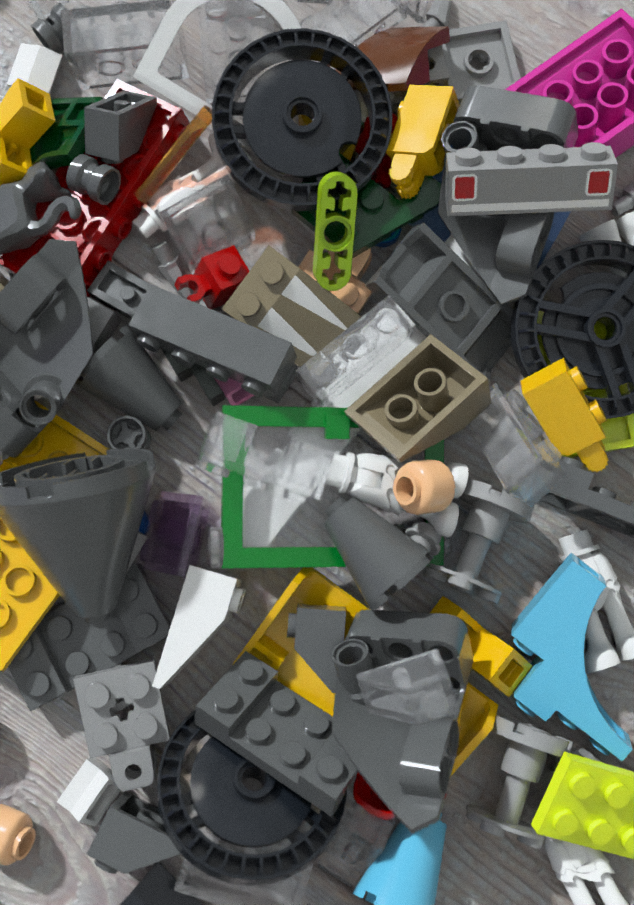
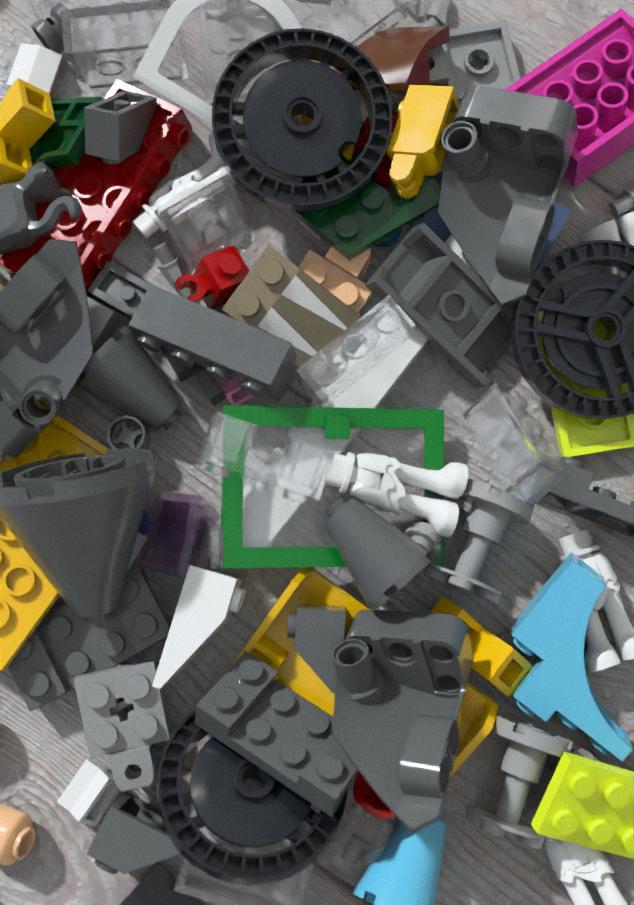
dark grey wheel [66,154,121,205] -> none
clear orange bar [135,105,212,204] -> none
lime beam [313,171,358,291] -> none
dark tan slope [344,334,492,463] -> none
clear slope [356,649,459,726] -> none
light nougat head [393,460,455,515] -> none
light grey brick [445,142,618,216] -> none
yellow hinge [520,358,609,473] -> none

